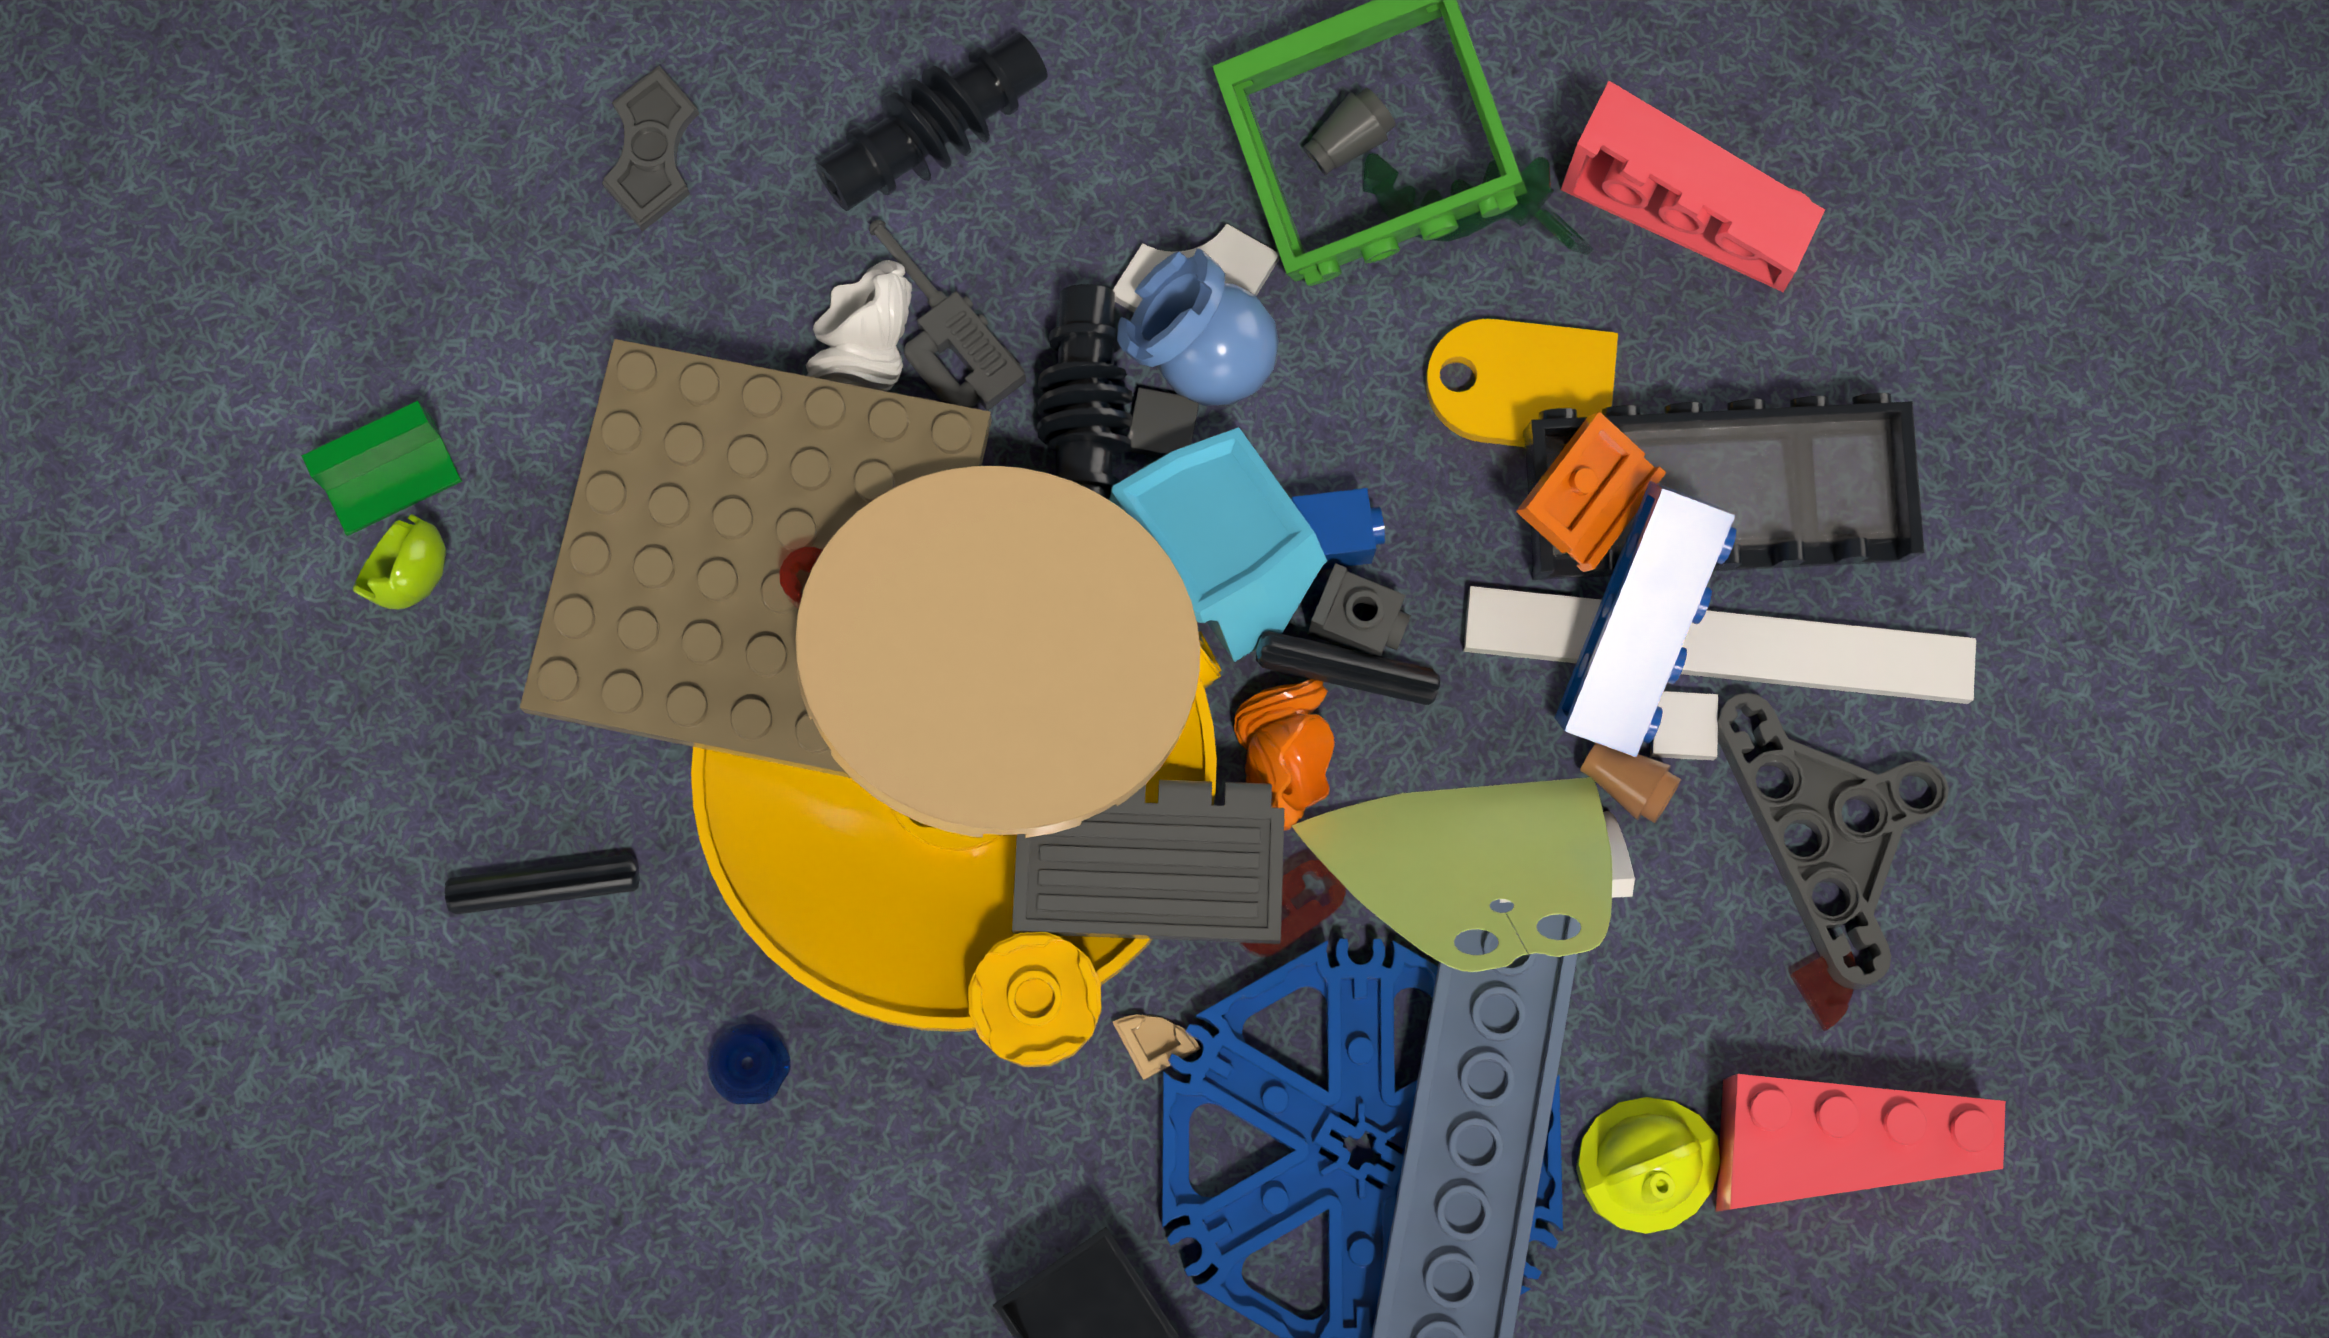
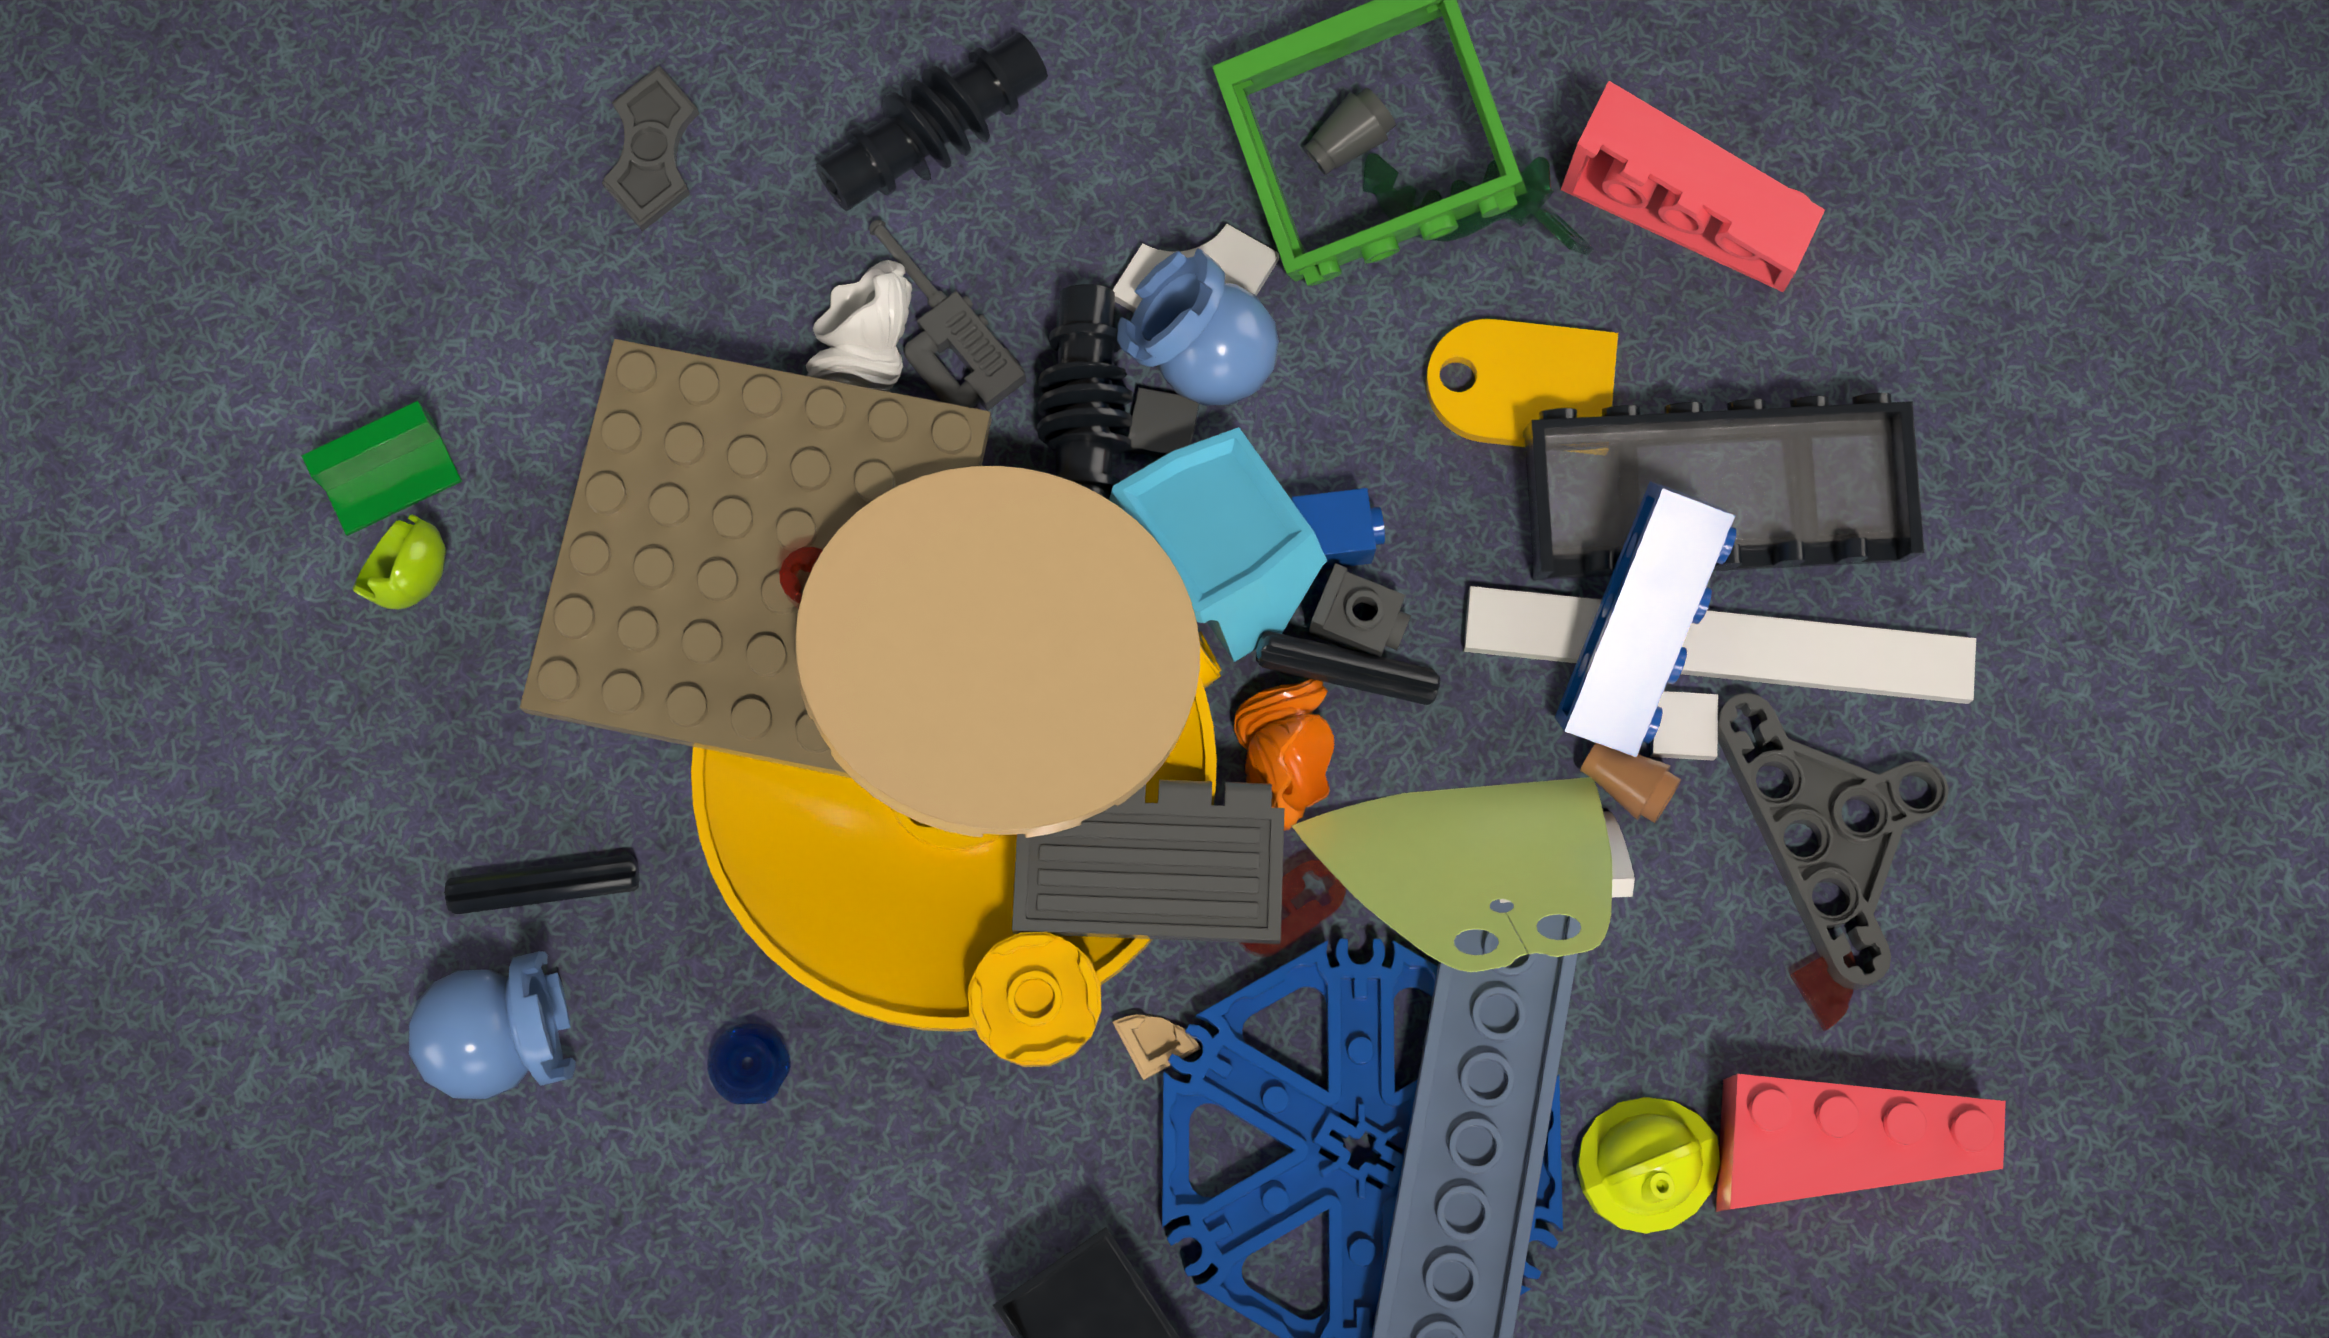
orange plate [1516,412,1666,572] -> none
none -> medium blue tile [408,951,576,1099]

